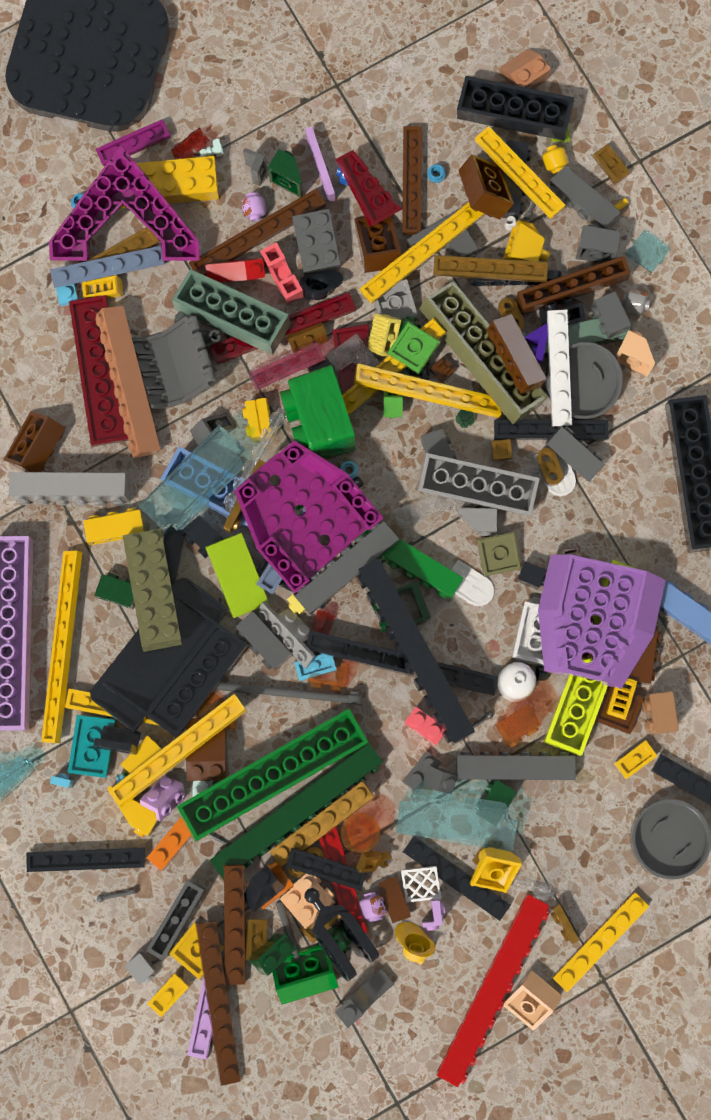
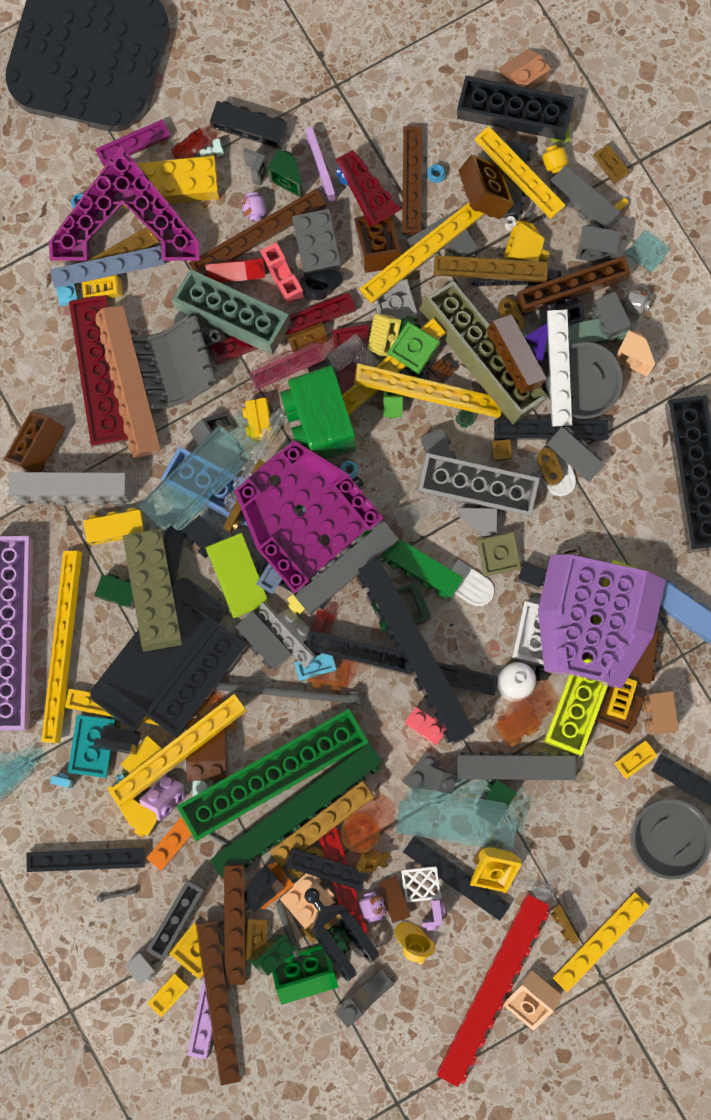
none -> black brick [210,101,288,149]

